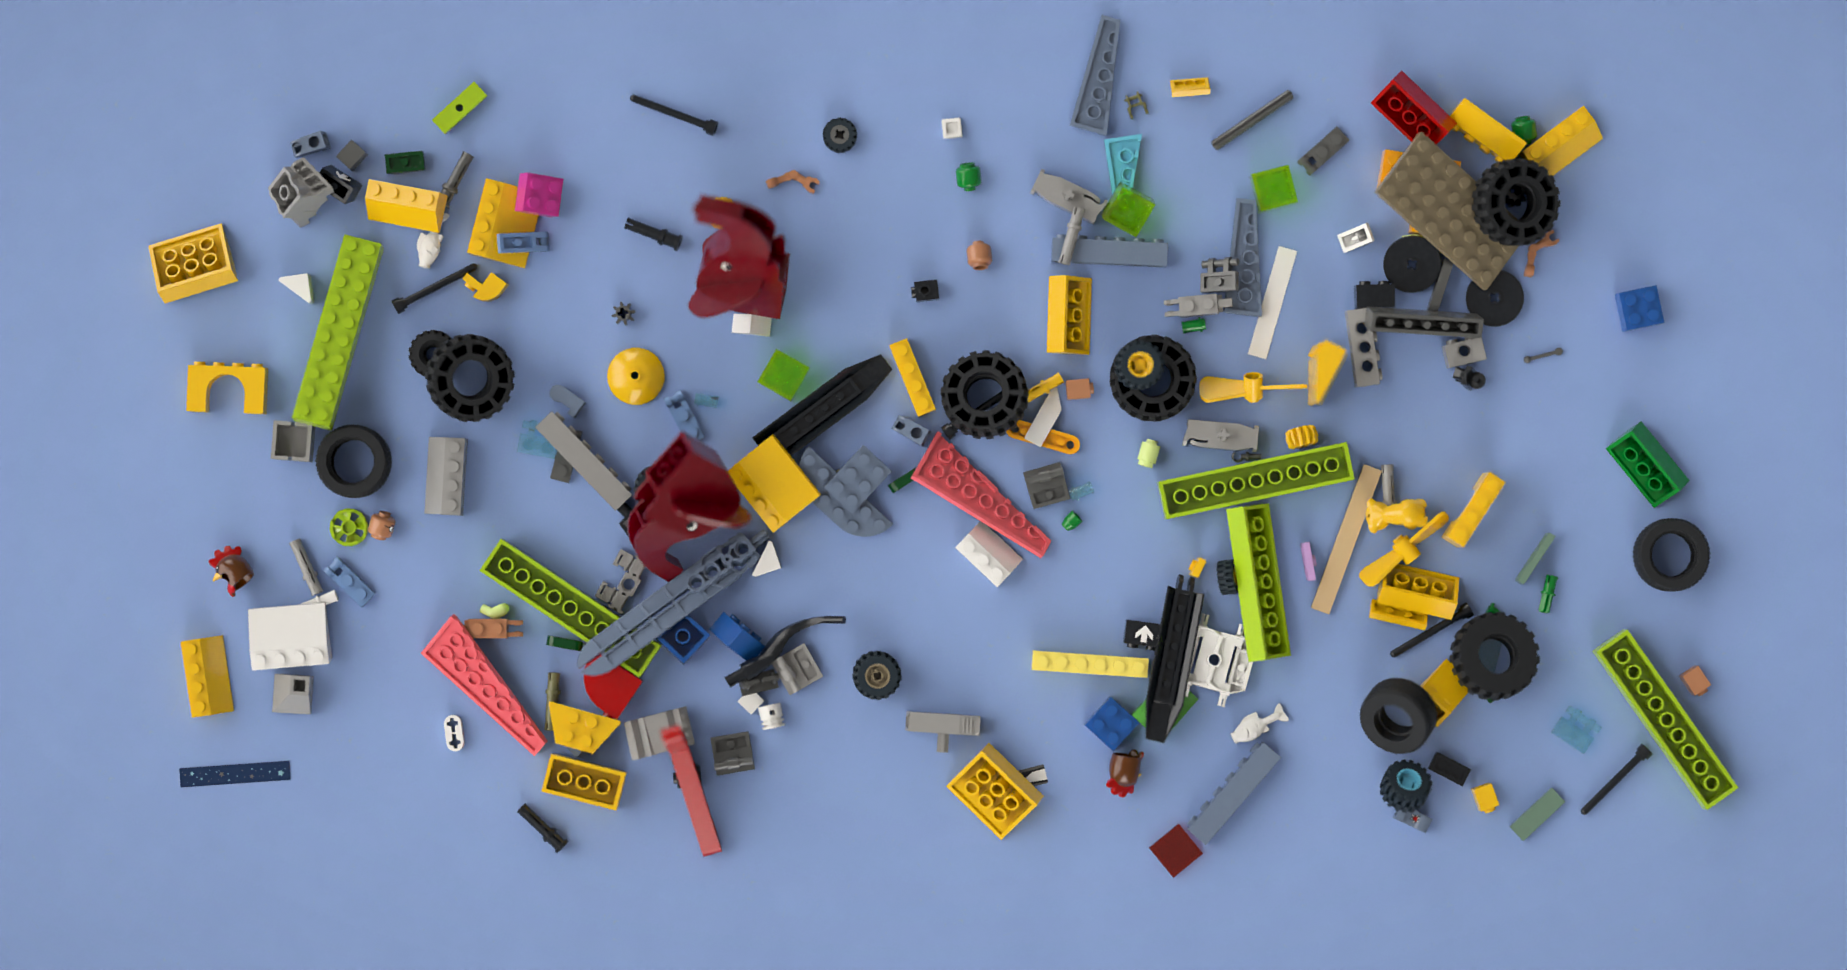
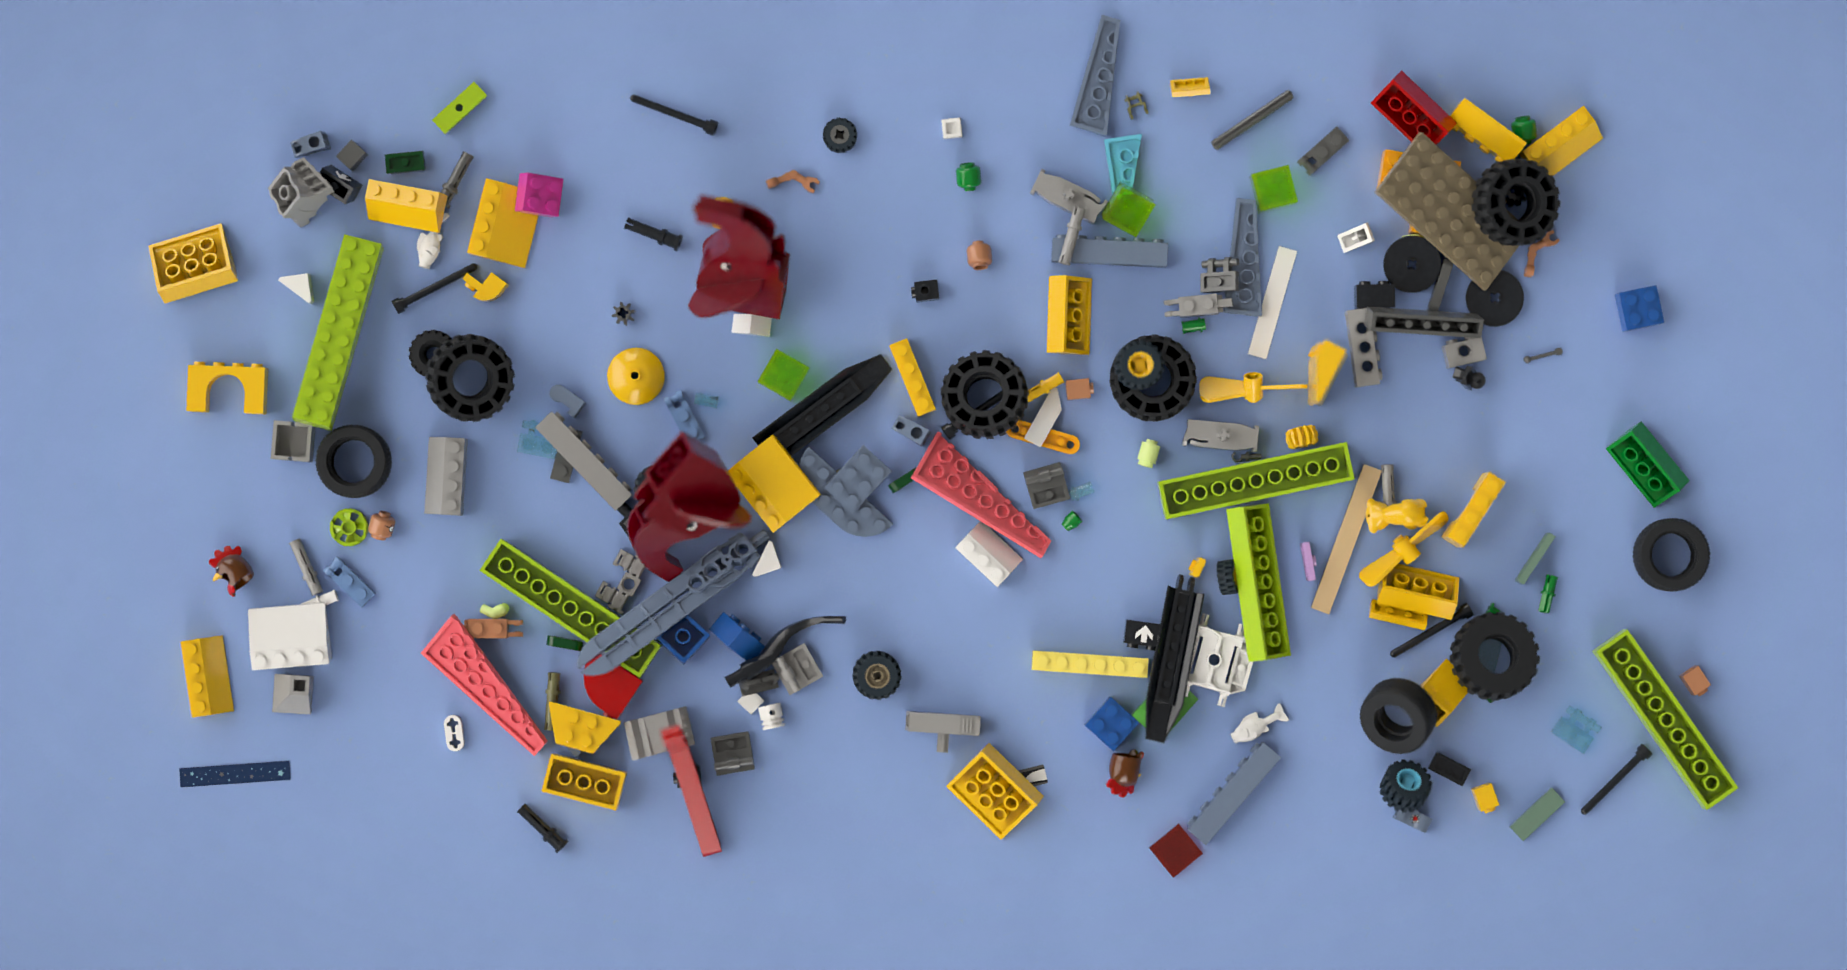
medium blue plate [497,232,550,254] -> none

